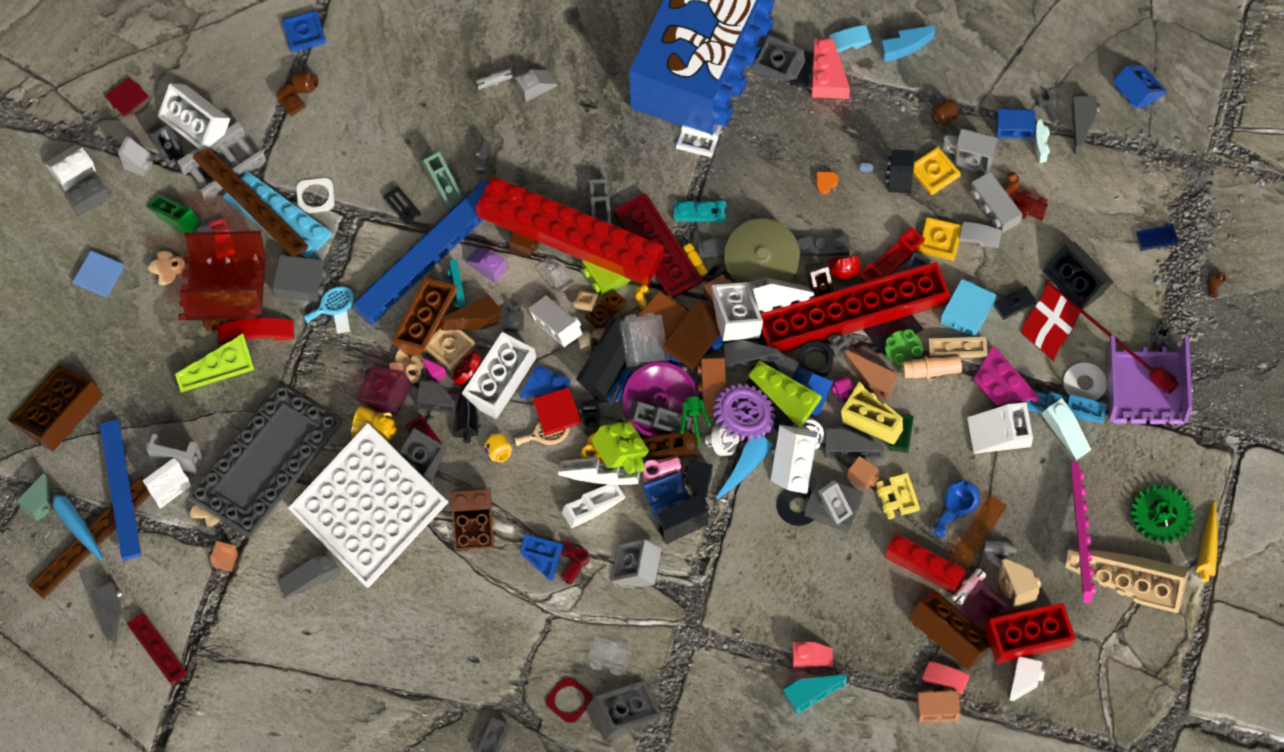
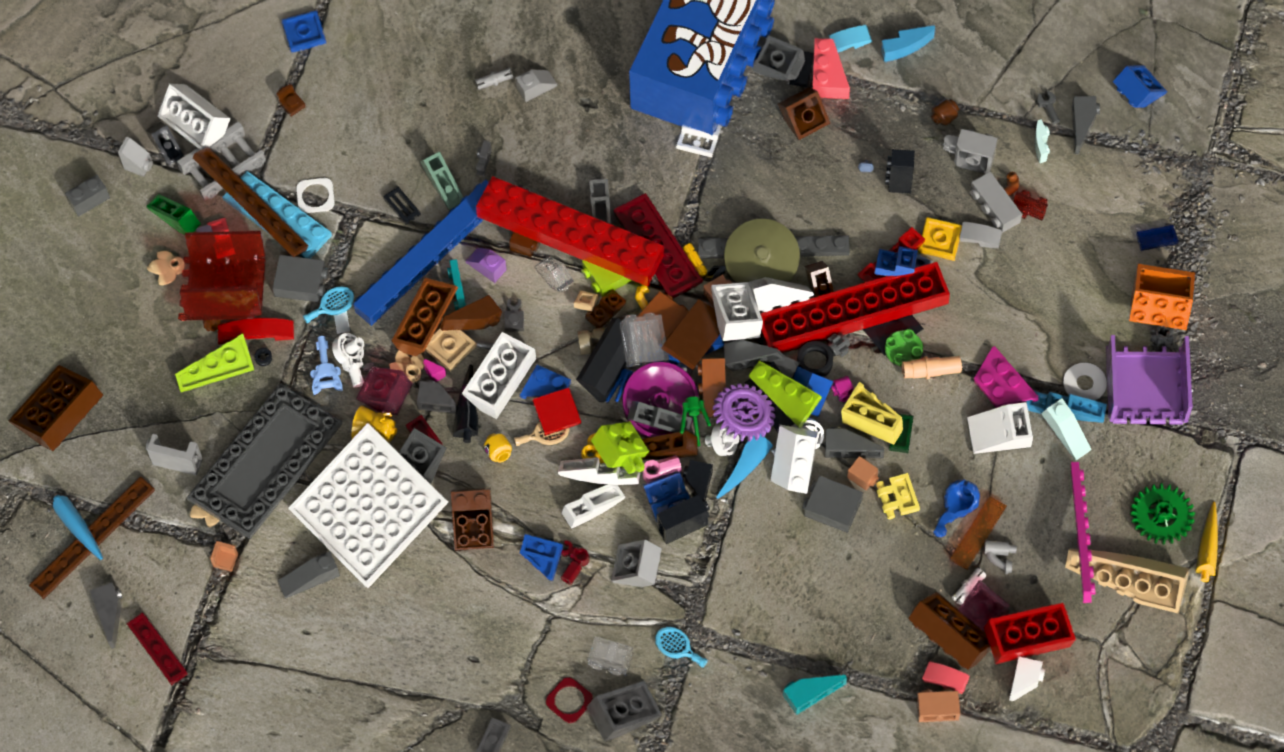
sand green slope [17,473,50,521] -> none
white slope [45,144,96,191] -> none
medium blue tile [73,251,125,298] -> none
blue tile [100,419,142,561] -> none
dark red piece [104,77,149,117] -> none
white slope [143,458,191,508] -> none
reddish brown head [290,69,318,94] -> none
red tile [451,350,481,386] -> none
white brick [528,296,582,347] -> none
black piece [579,398,600,436] -> none
teal plate [674,201,727,222] -> none
black gear [777,488,814,526] -> none
coral slope [792,642,833,669] -> none
orange tile [817,172,839,194] -> none
light grey slope [818,481,853,525] -> none
red piece [828,255,861,281] -> none
nougat slope [844,350,898,401] -> none
red brick [885,534,966,594] -> none
yellow tile [913,147,961,196] -> none
tan plate [928,337,987,358] -> none
medium azure brick [941,279,996,337] -> none
black plate [993,286,1036,320] -> none
blue brick [997,108,1035,139] -> none
tan slope [997,559,1041,614] -> none
flag [1021,280,1179,394] -> none
black slope [1043,242,1114,310] -> none
reddish brown arm [1208,272,1227,298] -> none
none -> black bush [255,348,272,366]
none -> light blue piece [310,336,343,395]
none -> white pin [332,333,365,388]
none -> medium azure piece [655,627,708,668]
none -> reddish brown slope [778,87,831,140]
none -> blue slope [874,246,918,276]
none -> orange container [1129,264,1195,330]

